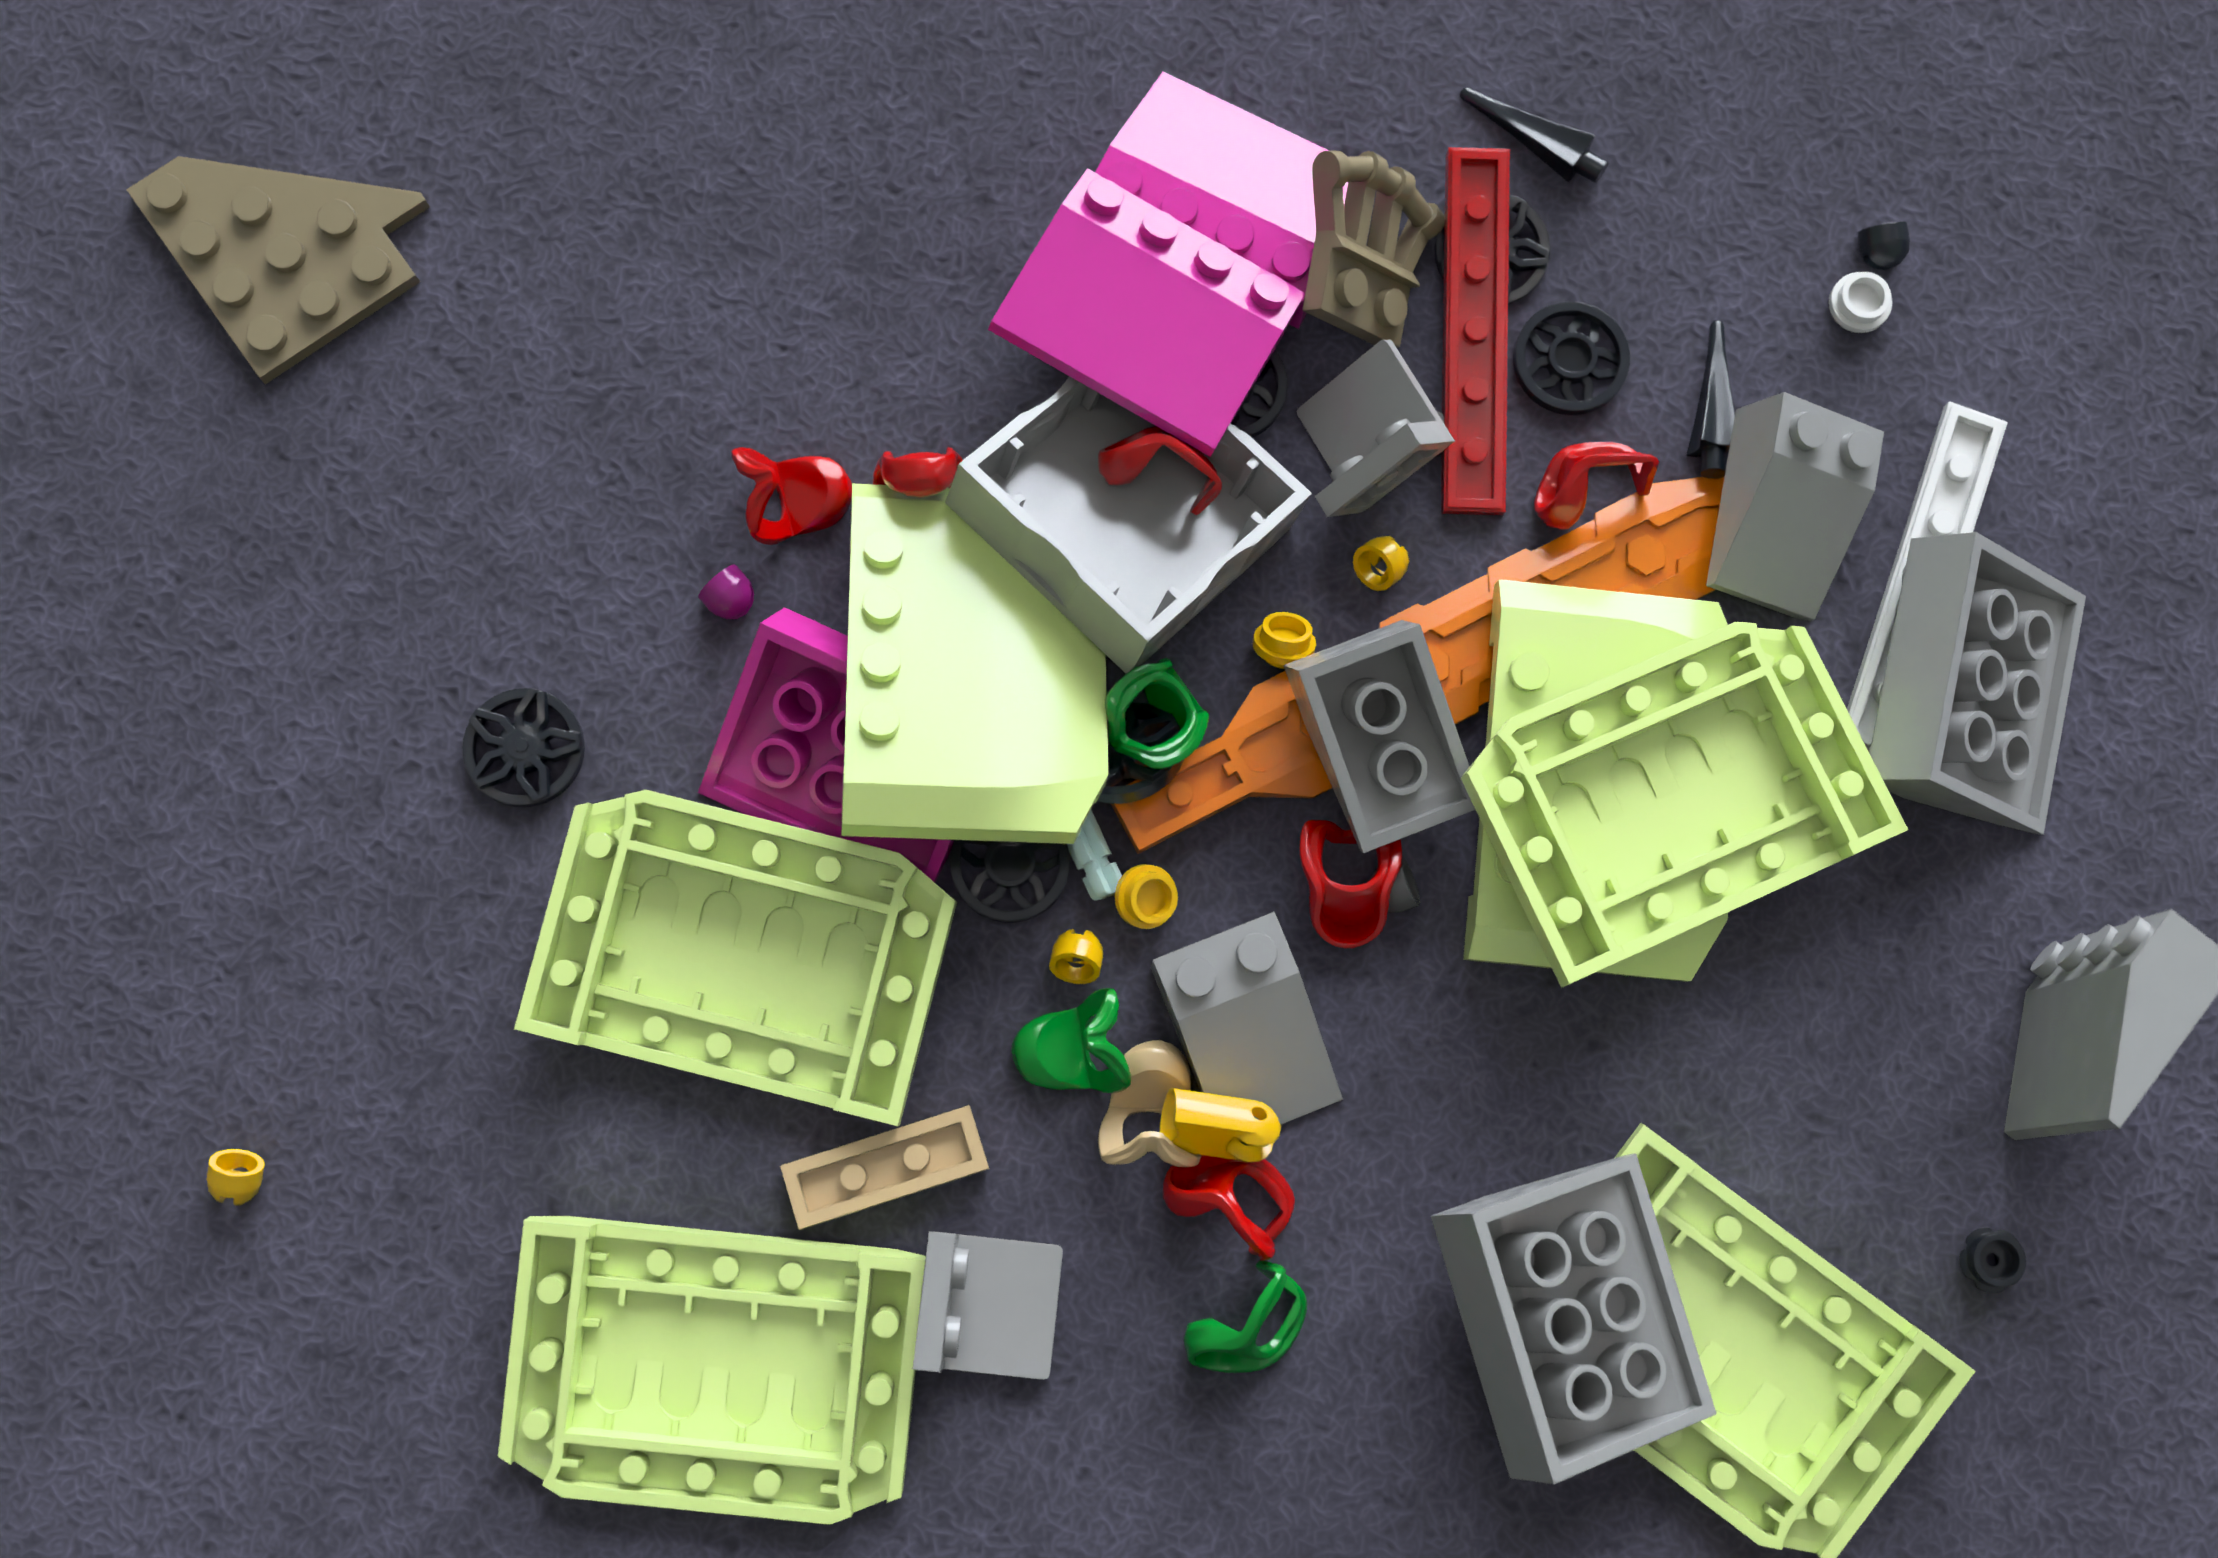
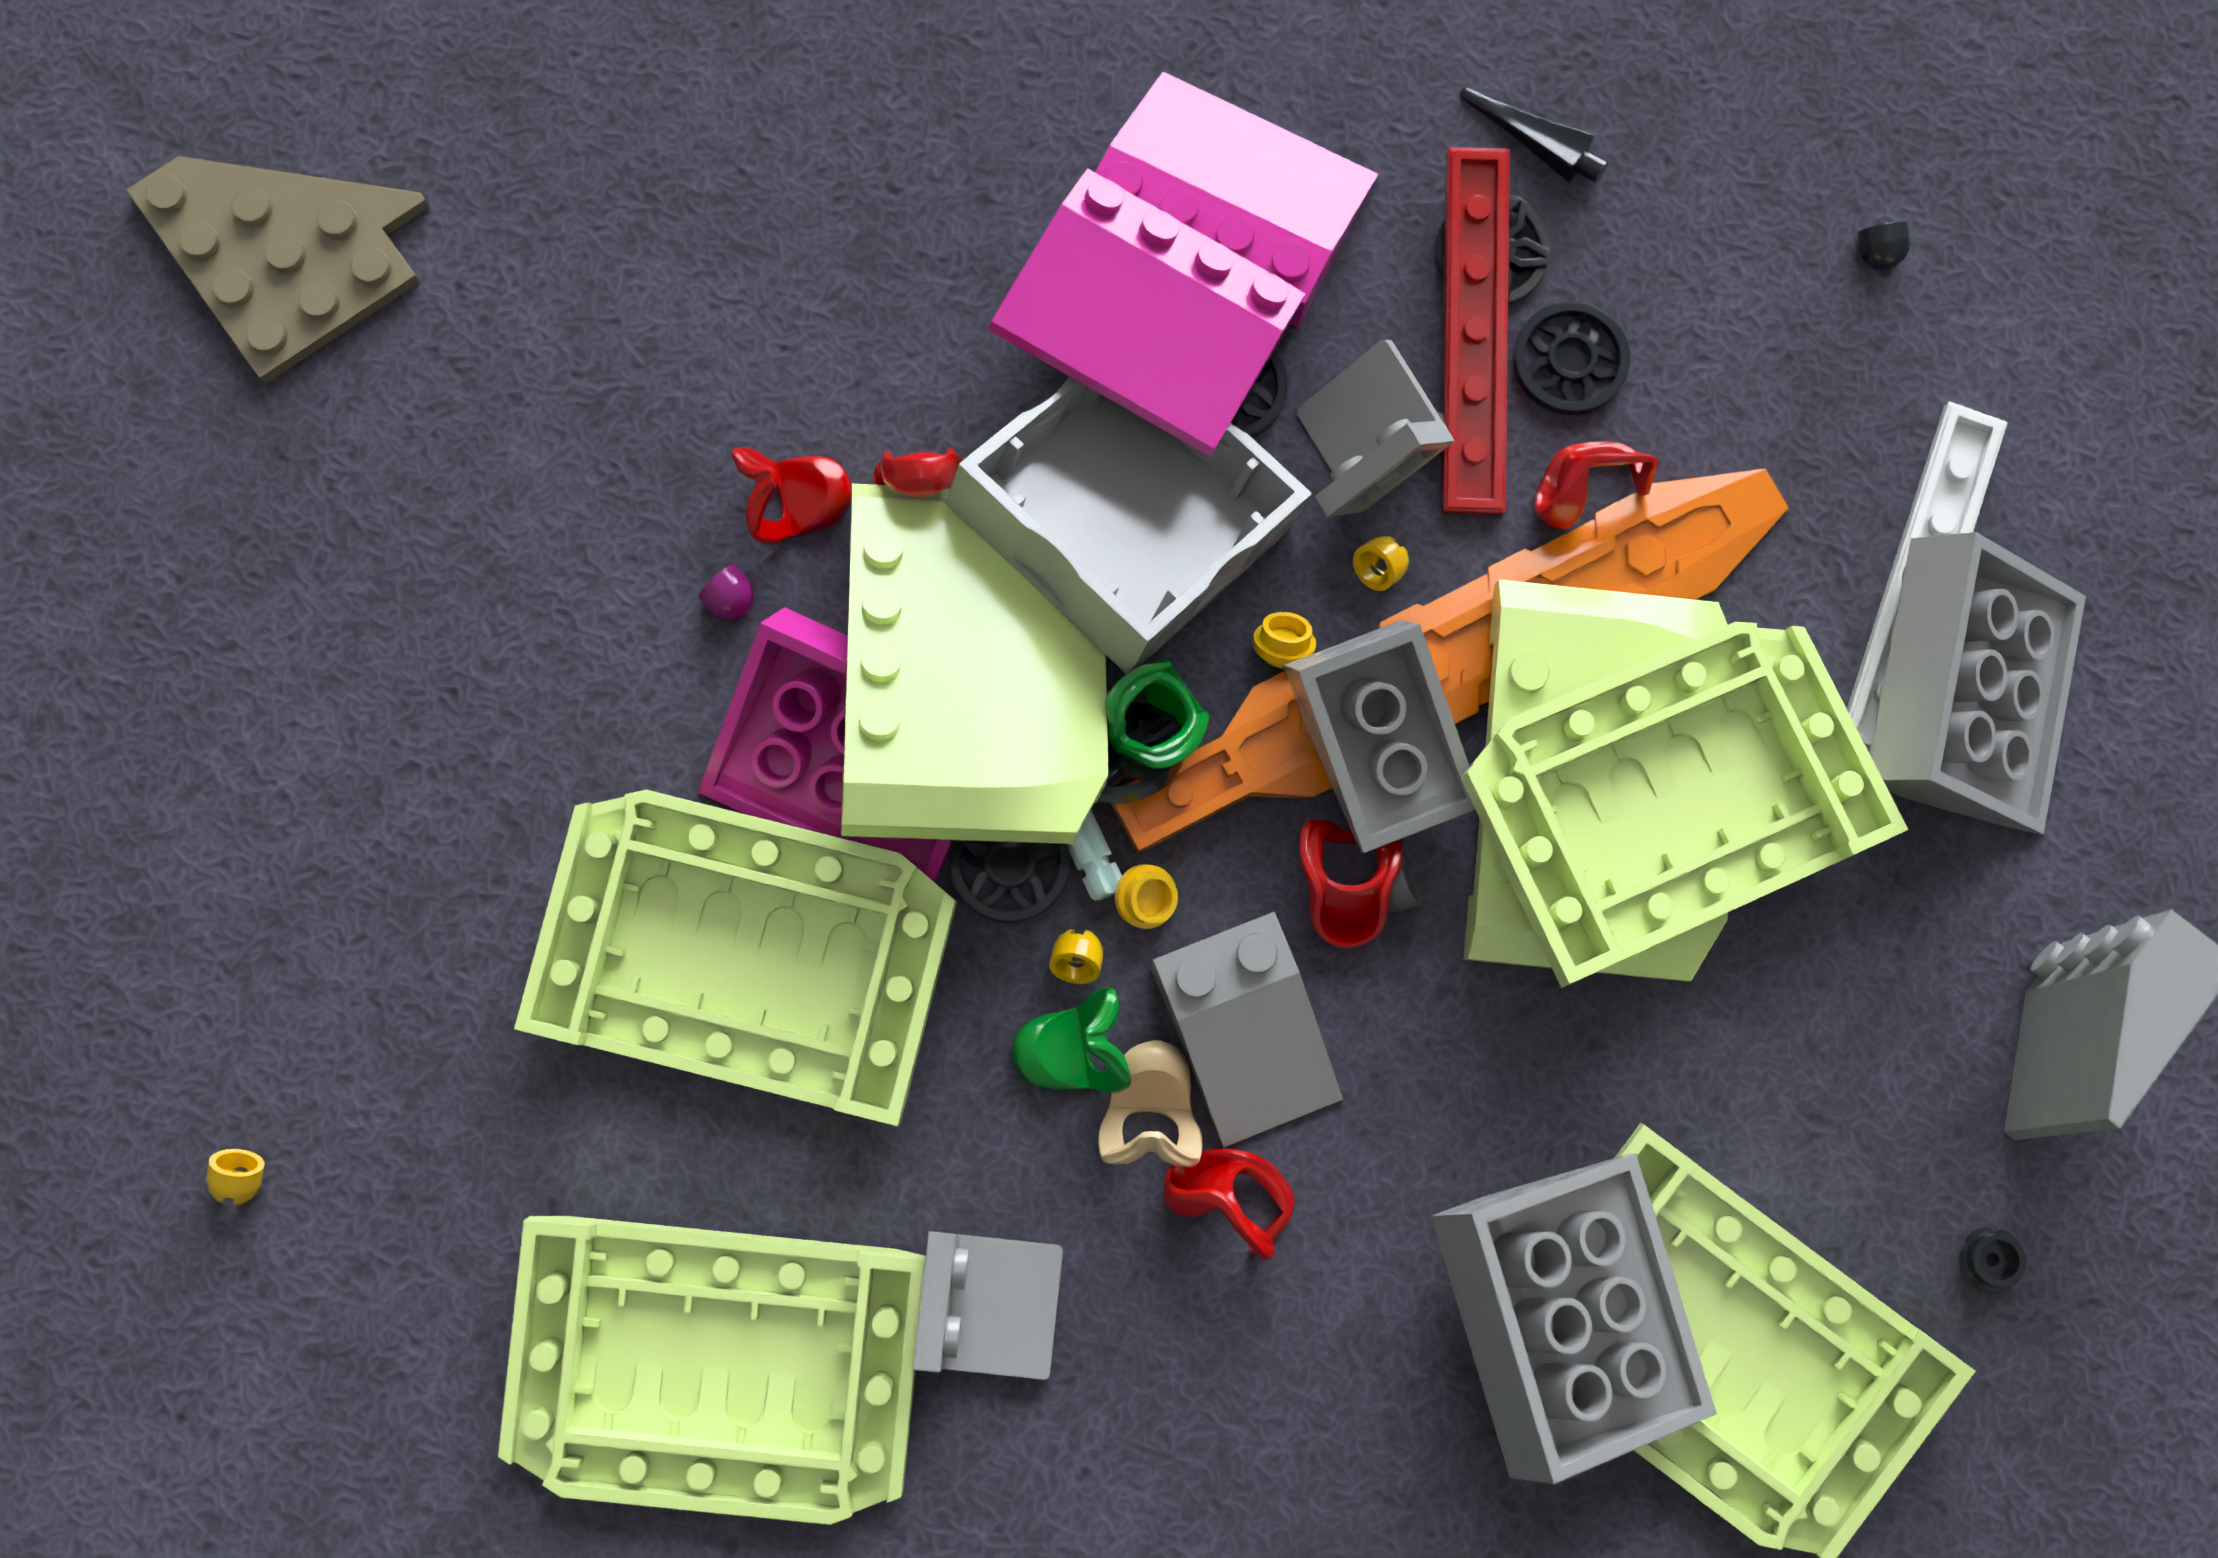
black wheel [462,688,585,807] -> none
tan plate [780,1105,990,1230] -> none
red piece [1098,426,1222,516] -> none
yellow piece [1159,1088,1281,1162] -> none
green piece [1183,1260,1307,1373] -> none
dark tan plate [1302,150,1445,347] -> none
black piece [1686,320,1735,479] -> none
light grey slope [1706,392,1884,621] -> none
white plate [1829,272,1892,333] -> none

